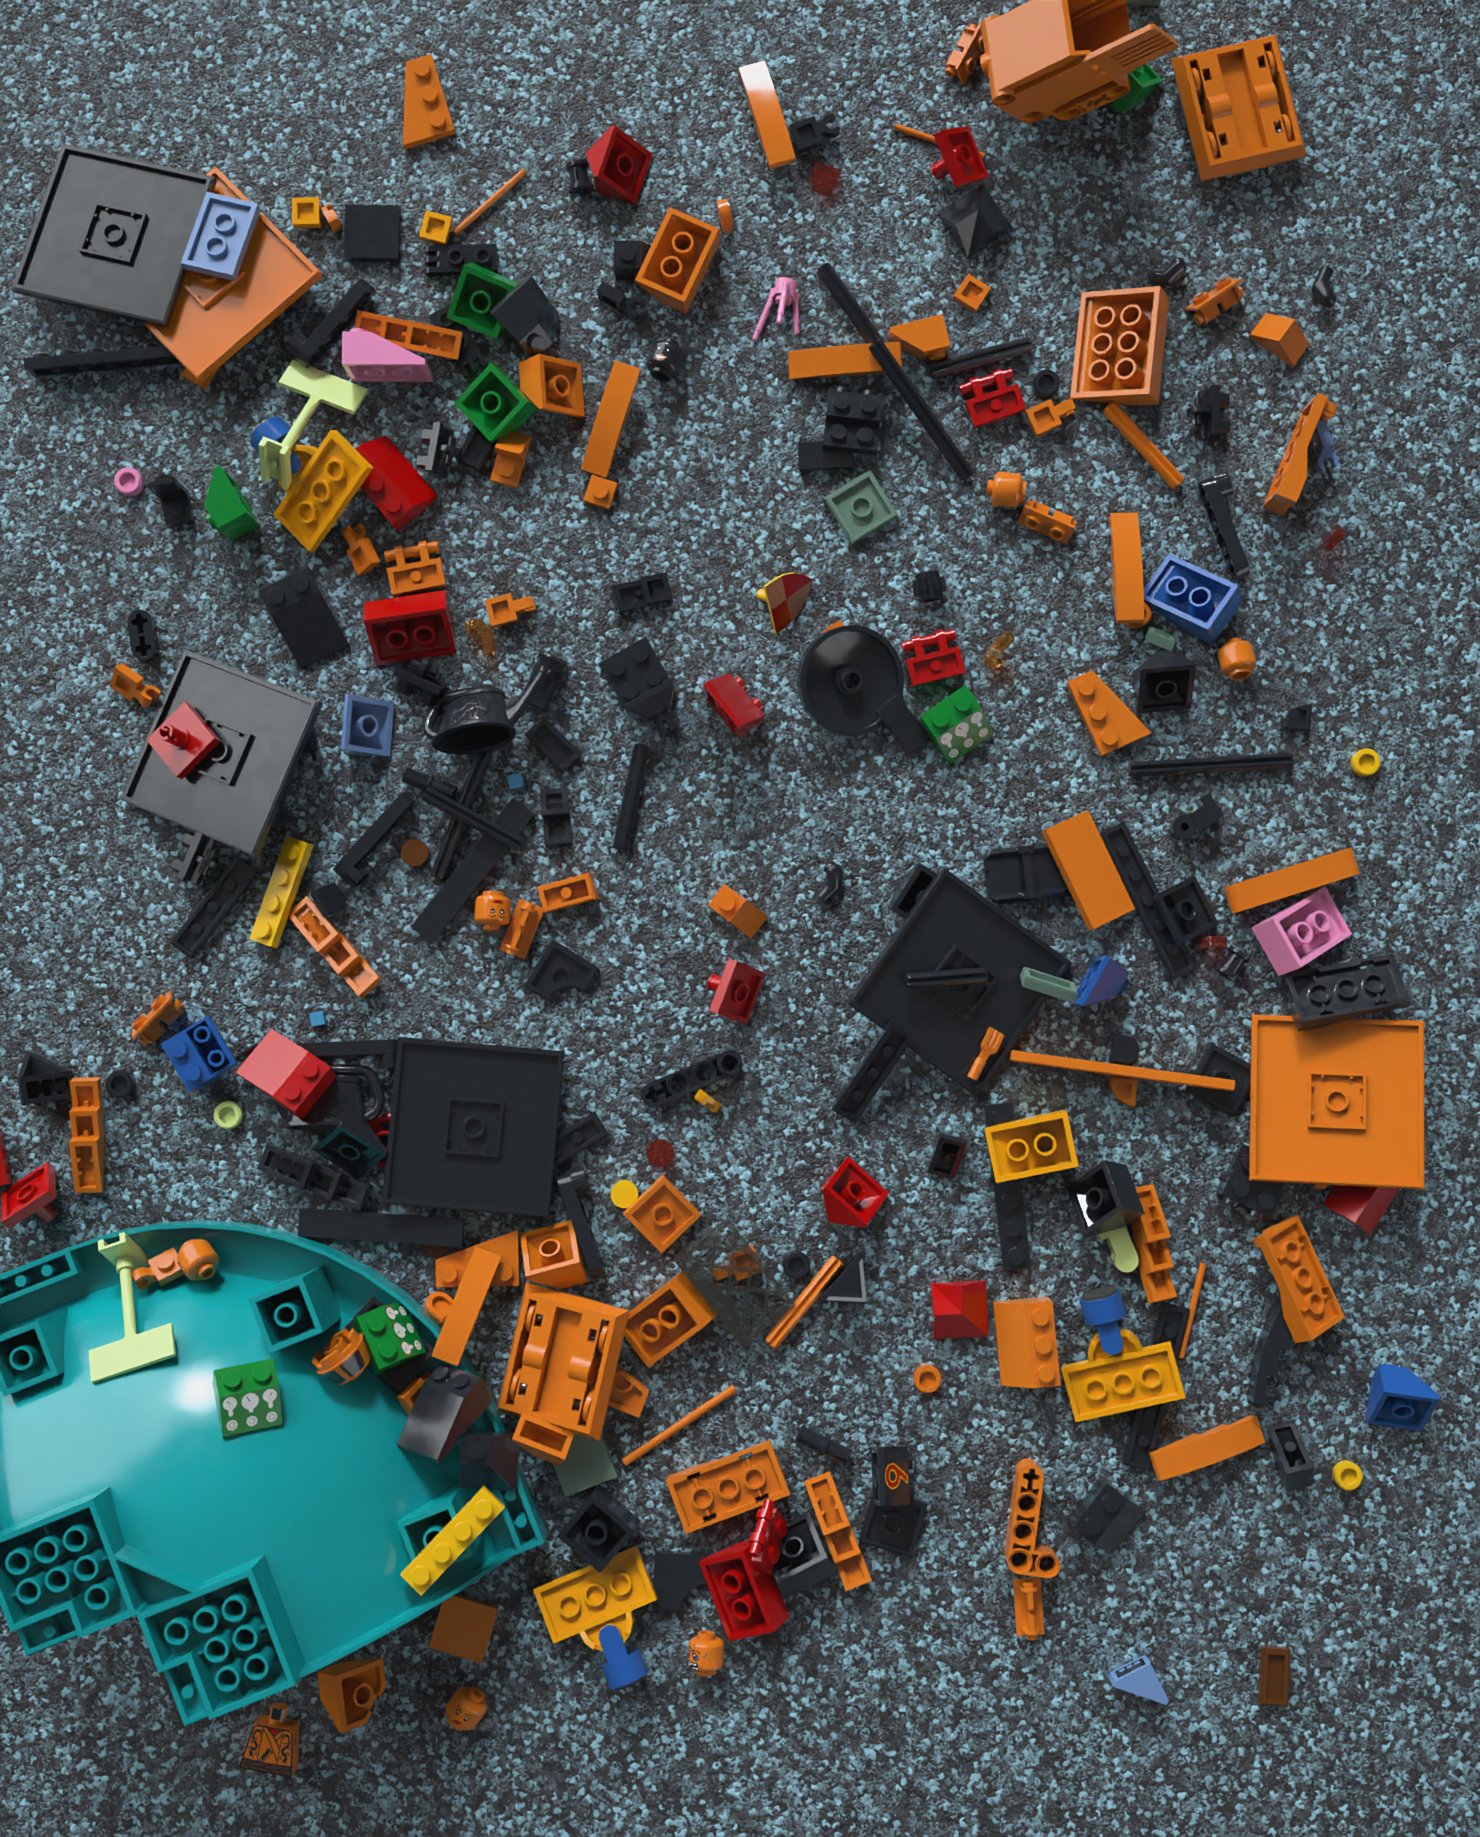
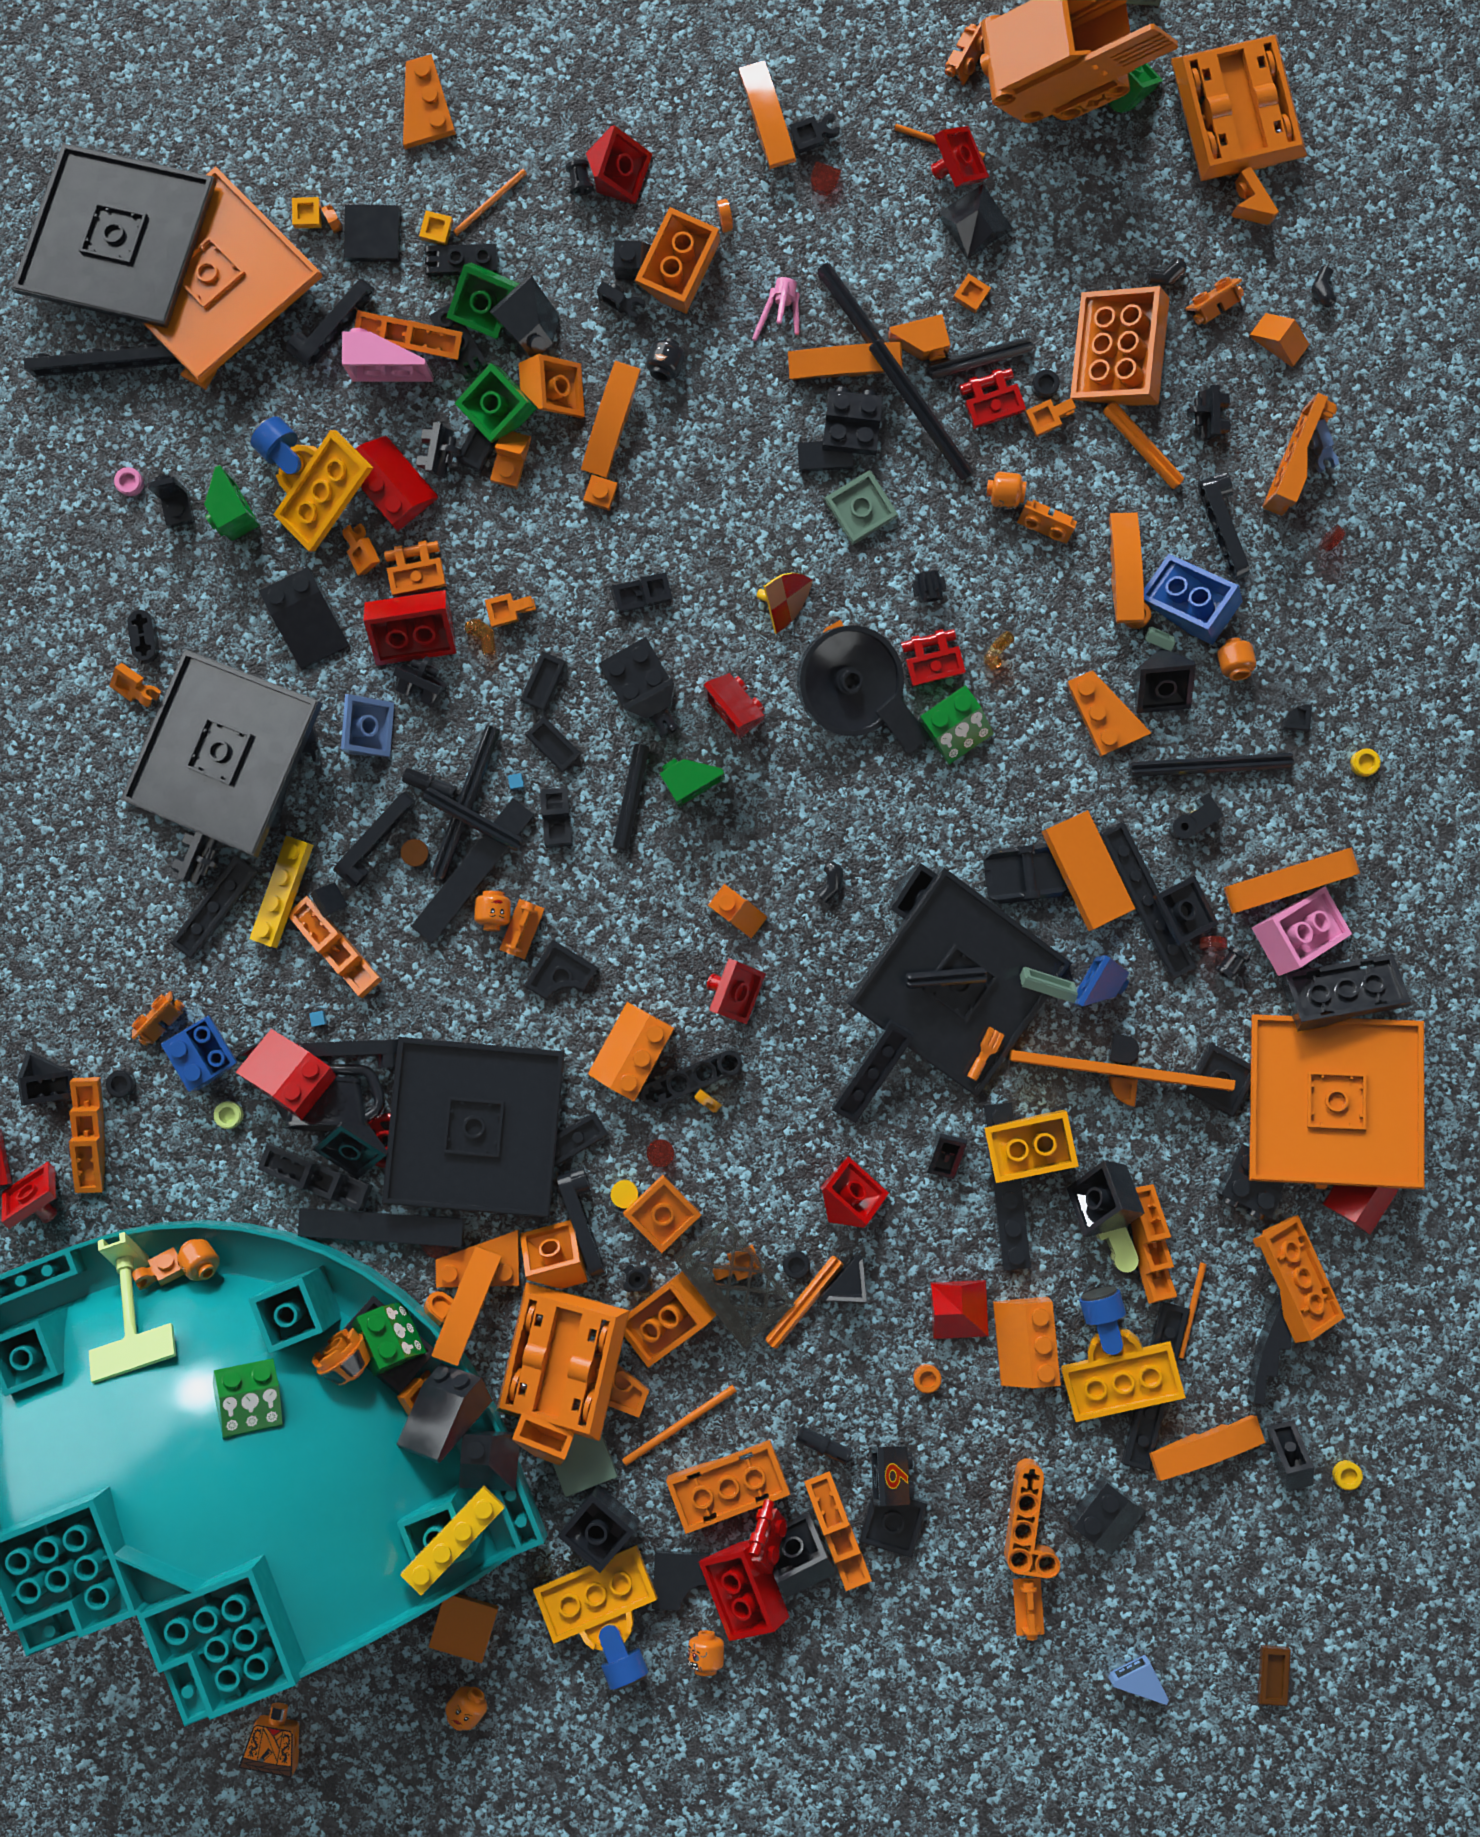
tile [147,701,220,779] -> none
medium blue plate [181,192,261,281] -> none
yellowish green piece [258,360,368,490] -> none
orange slope [317,1657,386,1733] -> none
black piece [423,652,564,755] -> none
orange slope [537,873,600,913] -> none
blue slope [1366,1364,1440,1431] -> none
none -> orange slope [588,1002,675,1101]
none -> black plate [623,1265,652,1293]
none -> green slope [659,759,725,807]
none -> orange slope [1231,166,1279,225]

